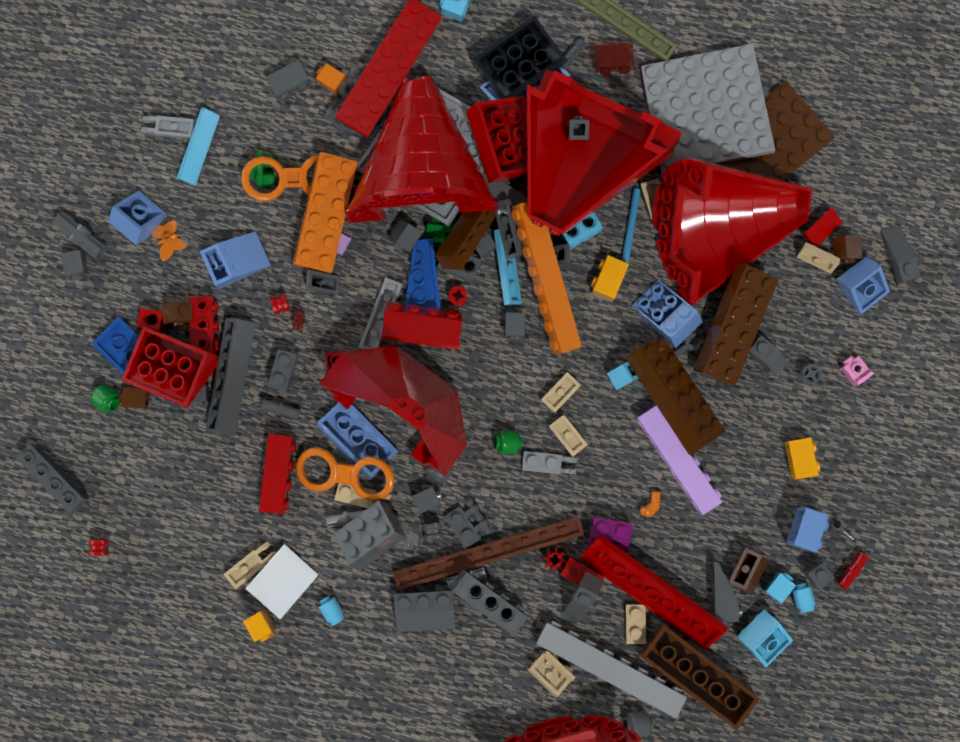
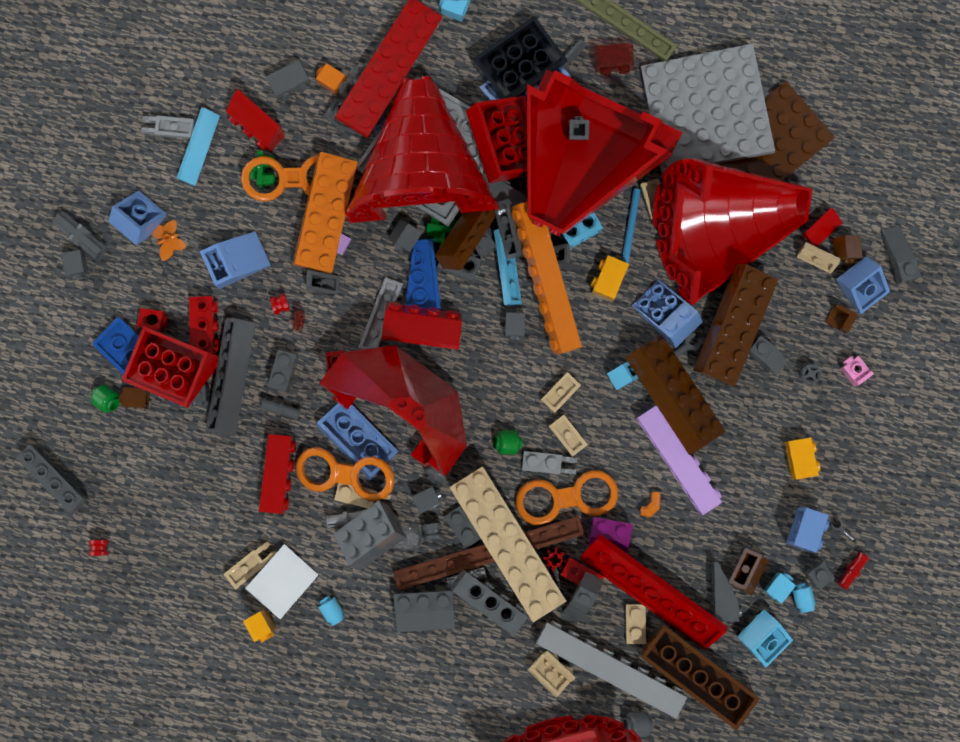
reddish brown brick [163,301,192,327] -> none
red wheel [448,286,468,307] -> none
none -> red slope [226,89,285,152]
none -> tan brick [449,467,566,622]
none -> orange bar [516,470,618,525]
none -> reddish brown panel [825,304,858,334]

